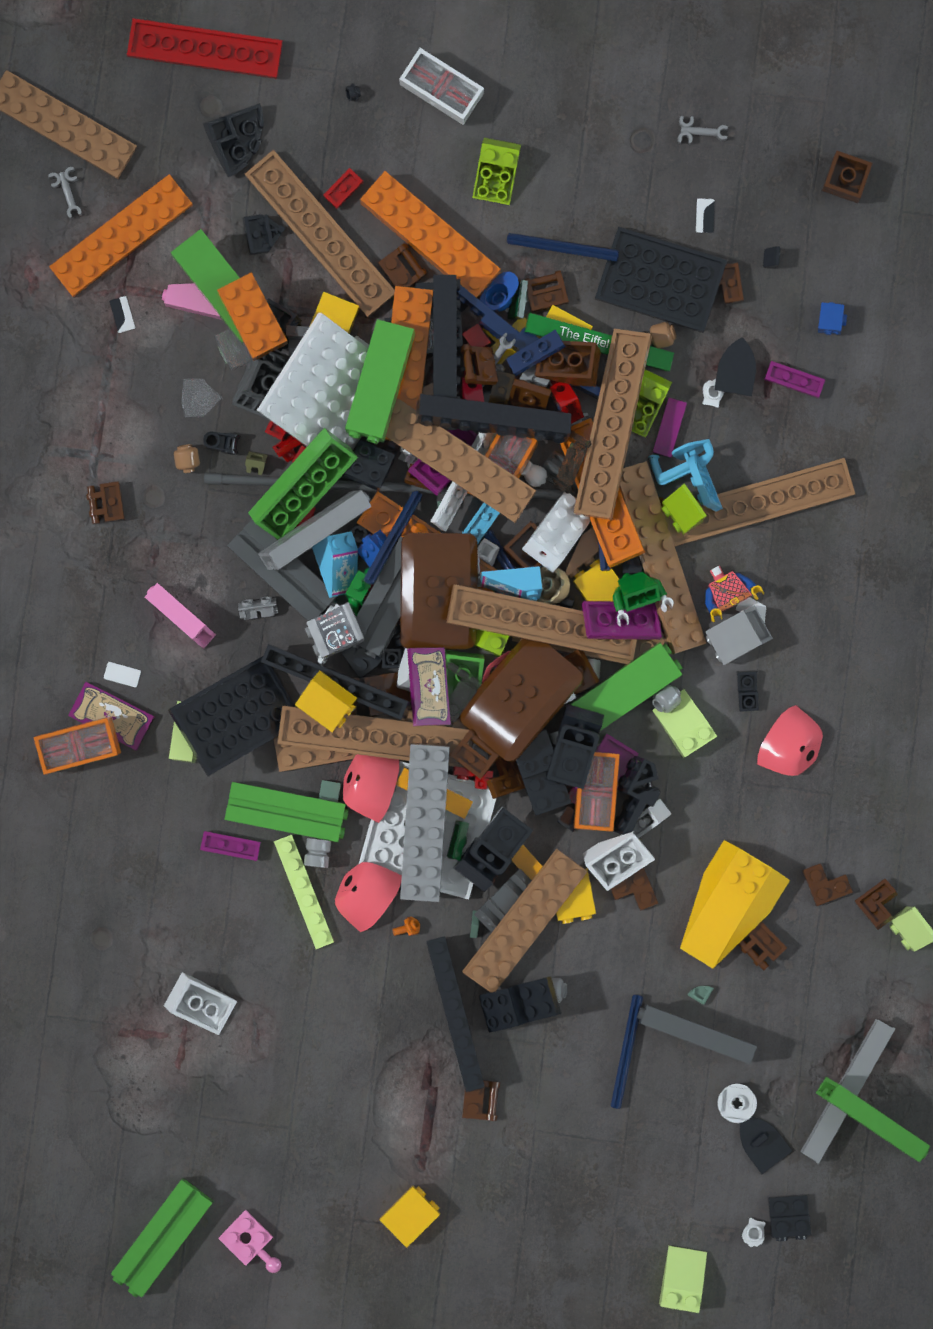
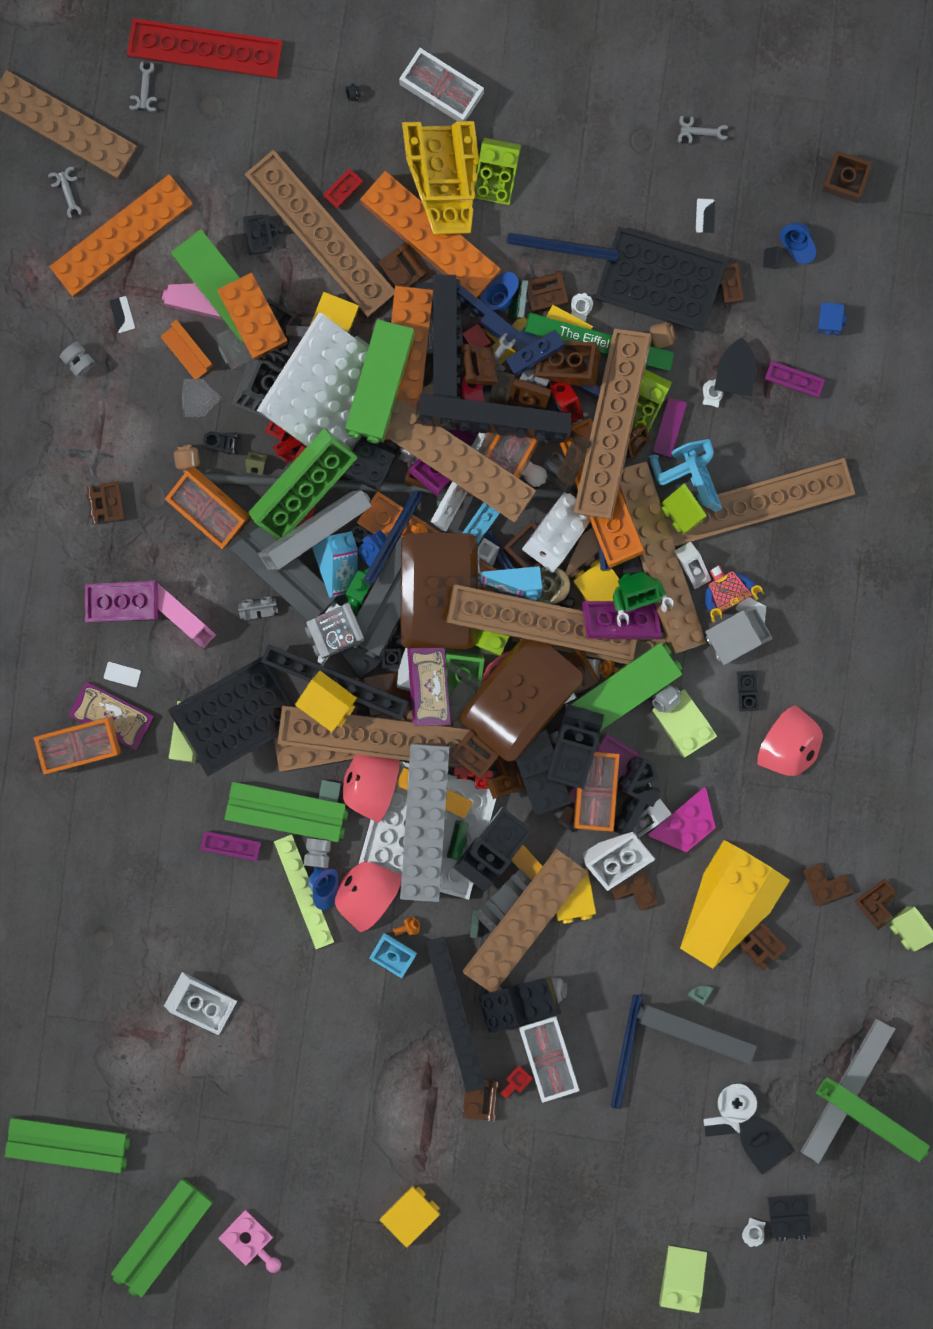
black brick [203,103,264,177] -> none
none -> bright green brick [5,1117,130,1173]
none -> light grey wheel [59,341,96,378]
none -> magenta tile [85,581,158,623]
none -> light grey bar [129,62,157,113]
none -> orange panel [161,319,213,380]
none -> brick [165,467,251,549]
none -> blue piece [308,867,339,910]
none -> medium azure slope [369,933,417,978]
none -> yellow wedge [402,121,479,235]
none -> red plate [500,1065,533,1099]
none -> clear brick [519,1016,579,1103]
none -> white animal [571,293,593,321]
none -> orange plate [599,660,621,678]
none -> reddish brown piece [626,424,649,458]
none -> dark pink wing [648,787,716,852]
none -> white slope [674,542,711,589]
none -> sticker [704,1117,740,1137]
none -> blue piece [780,221,817,264]

